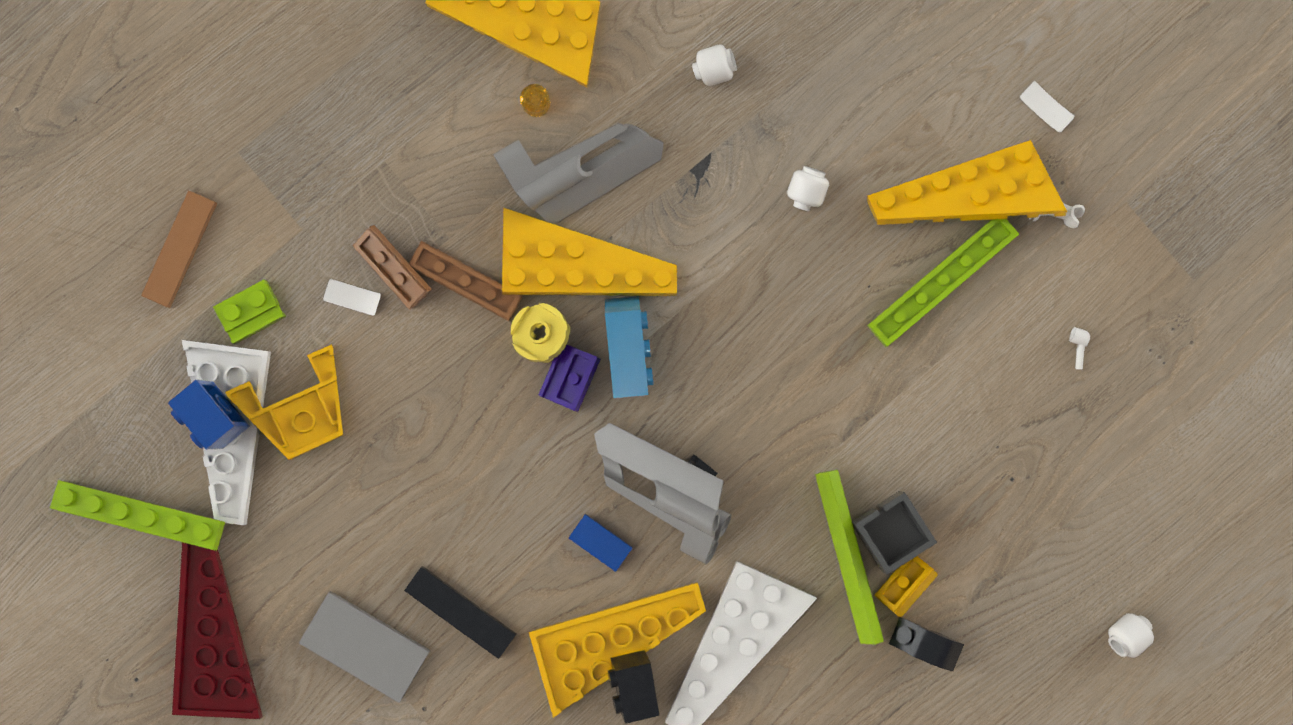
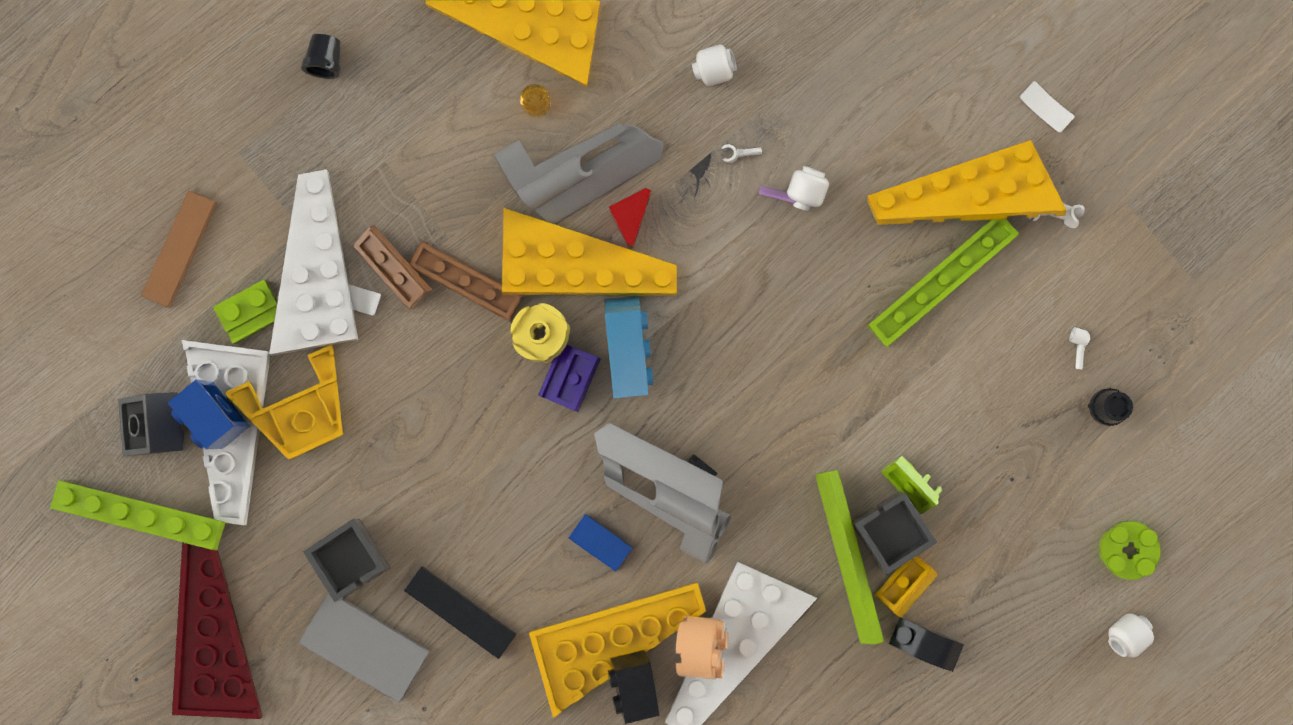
none -> dark grey slope [118,392,184,456]
none -> white wing [269,169,358,356]
none -> black piece [301,34,340,79]
none -> dark grey piece [303,519,391,602]
none -> red slope [609,188,651,248]
none -> light nougat brick [676,616,729,680]
none -> white hand [721,144,762,164]
none -> lavender window [759,185,812,208]
none -> lime plate [881,455,942,514]
none -> black piece [1088,388,1133,426]
none -> lime plate [1099,521,1161,580]

